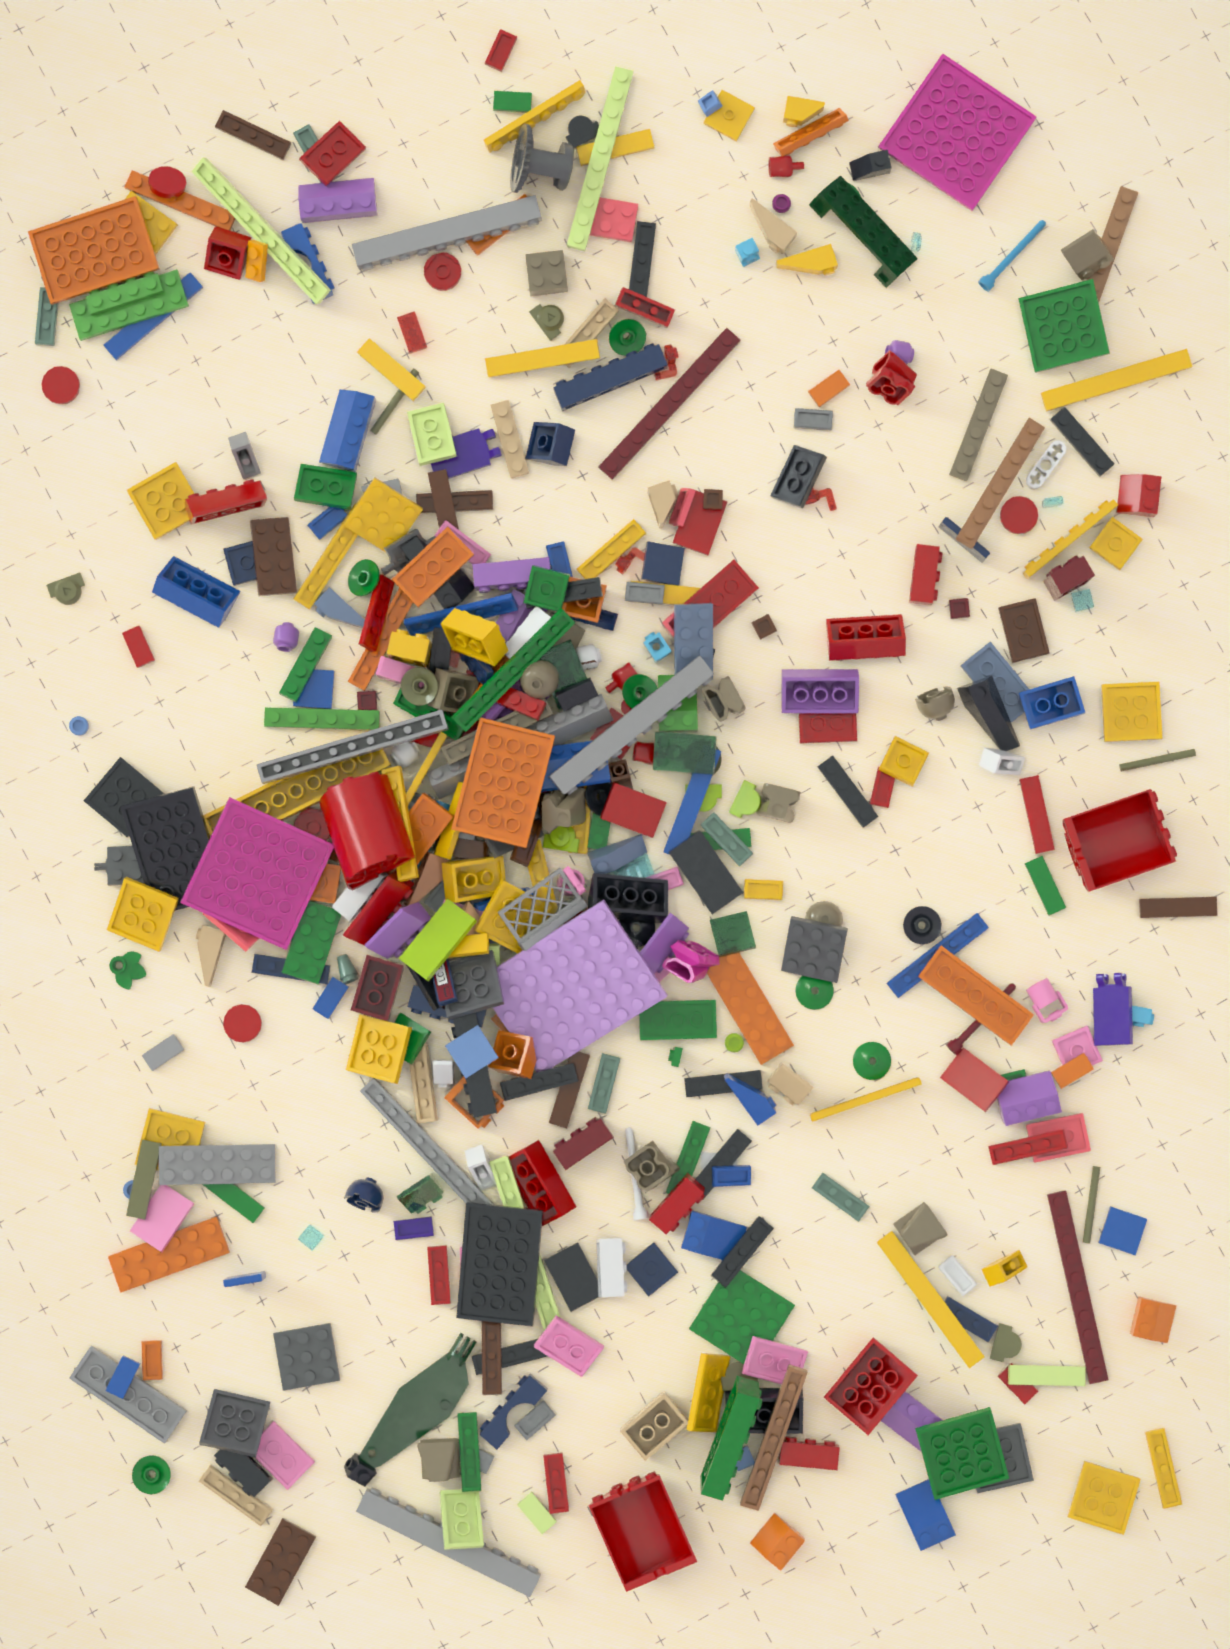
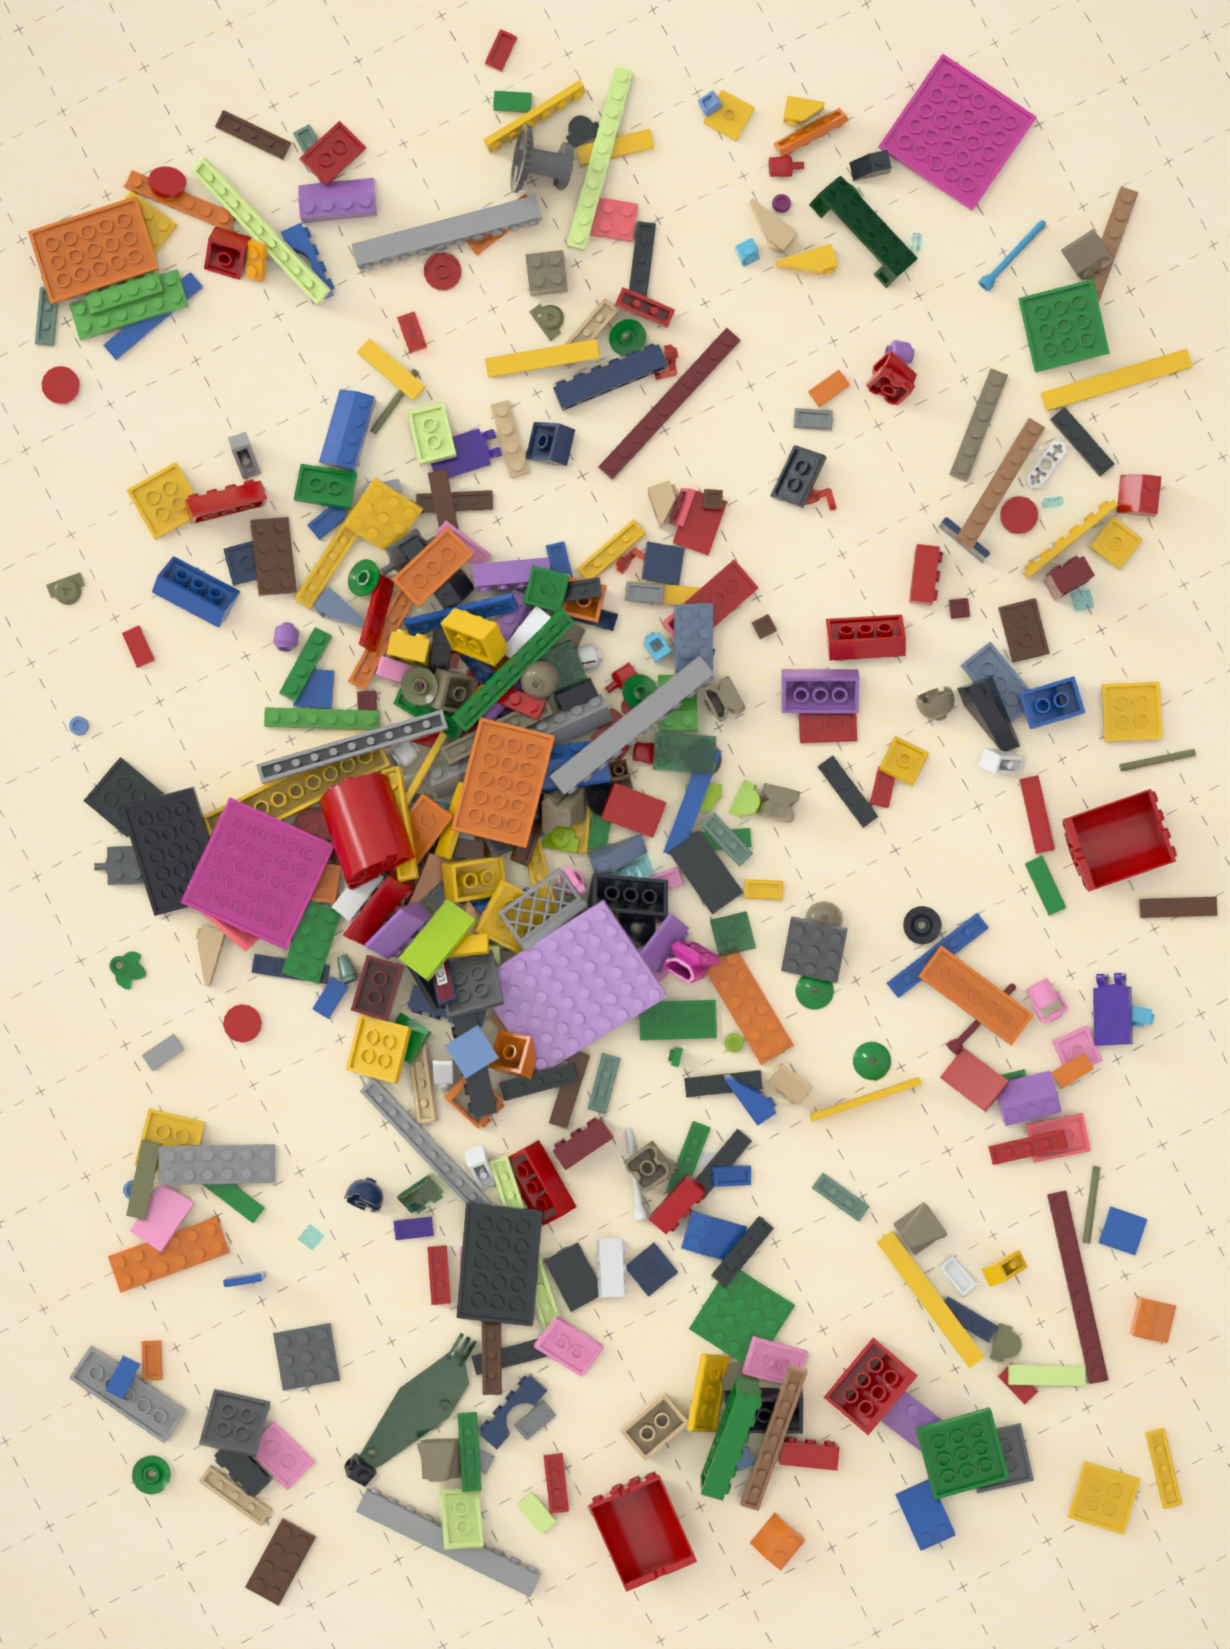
yellow plate [107,877,179,952] -> none

